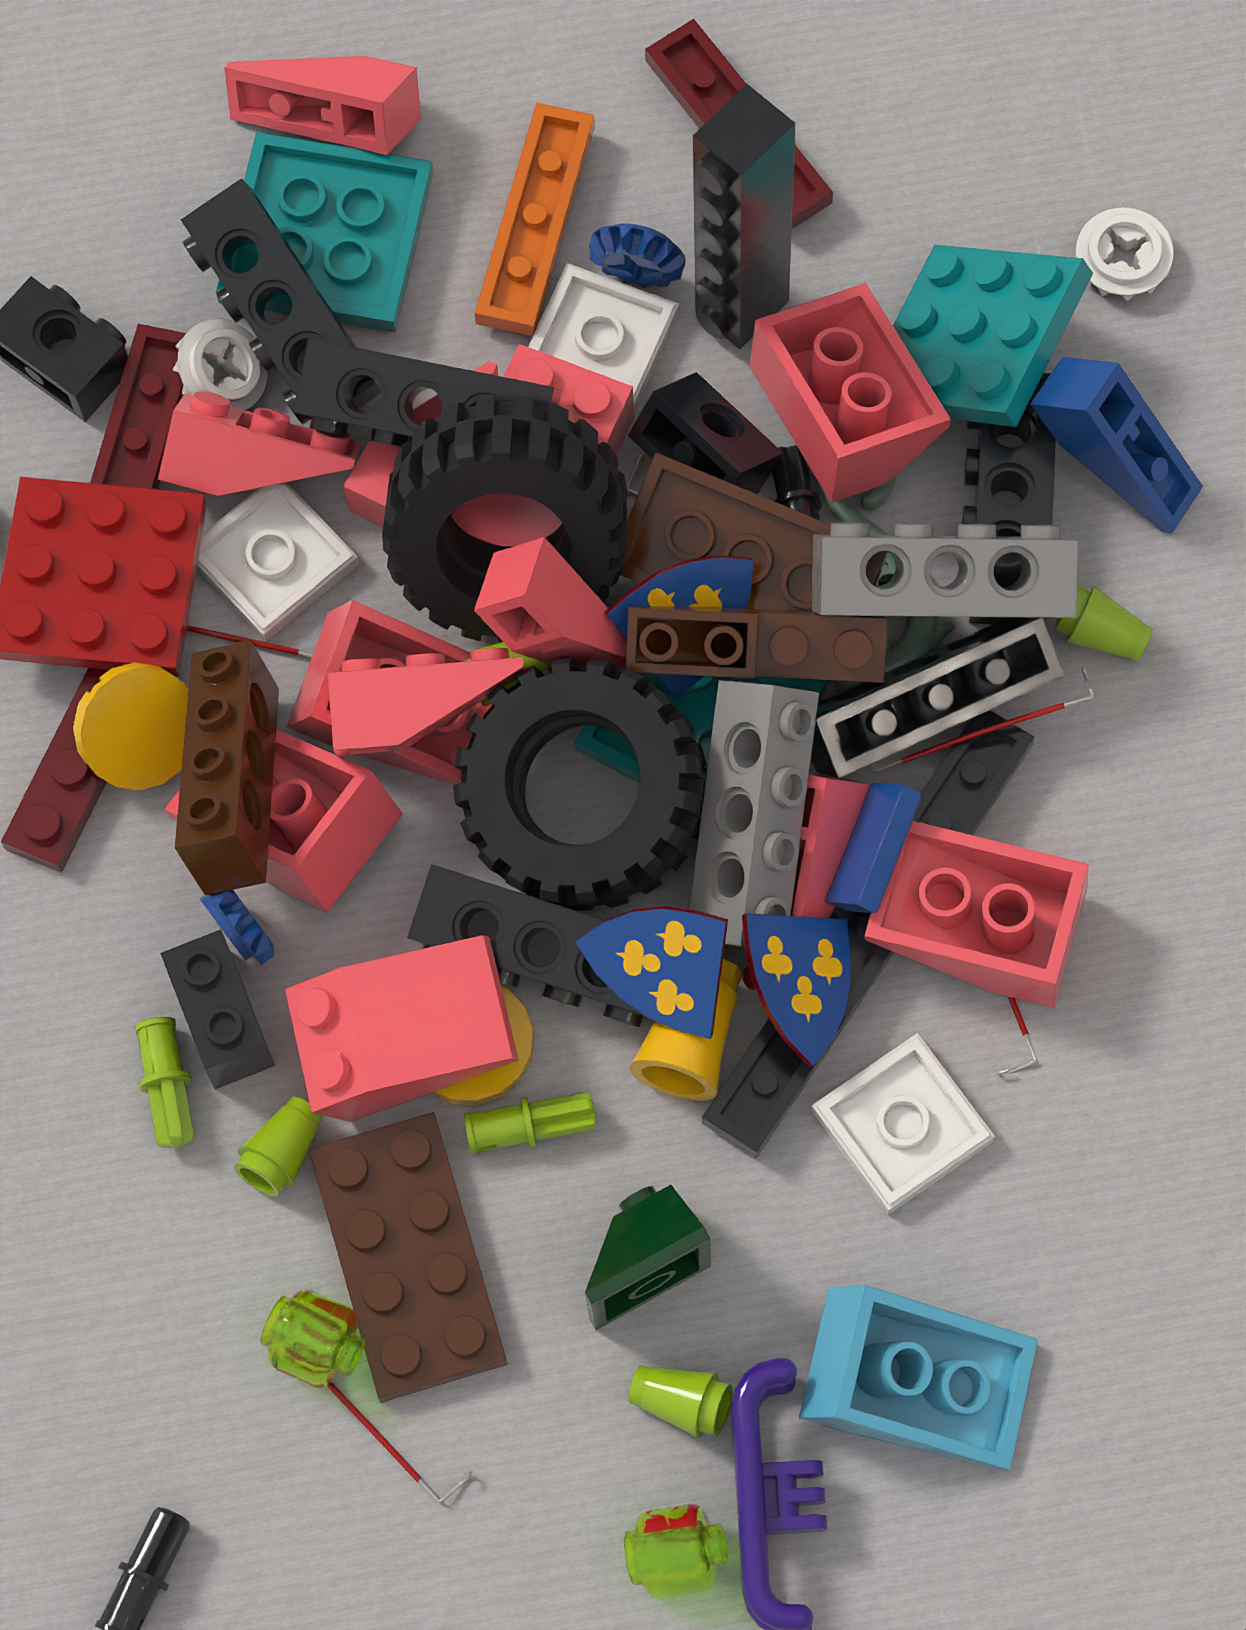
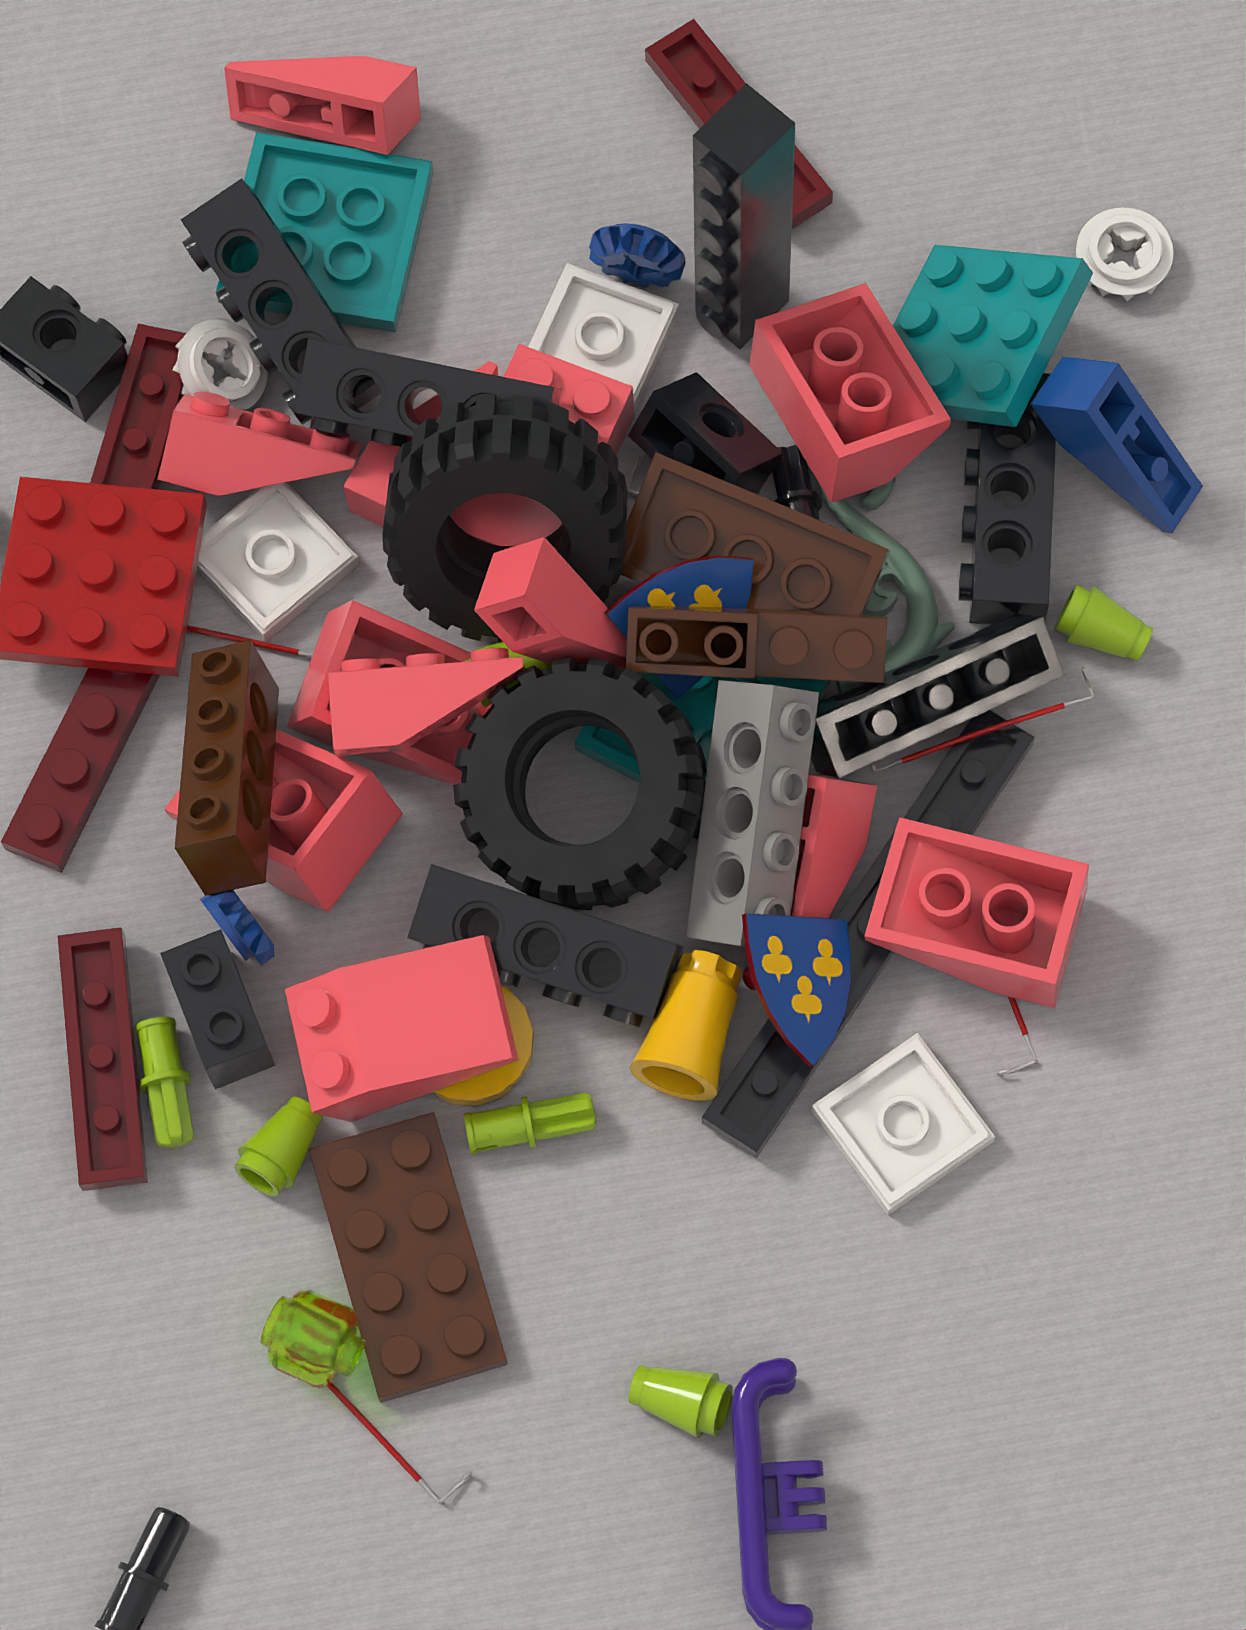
yellow tile [73,662,189,791] -> none
orange plate [474,102,595,337] -> none
blue shield [575,906,728,1039] -> none
dark green slope [585,1185,711,1330] -> none
clear neon green head [624,1504,728,1599] -> none
medium azure slope [799,1285,1038,1470] -> none
light grey brick [812,522,1078,618] -> none
blue tile [825,783,922,913] -> none
none -> dark red plate [57,927,148,1191]

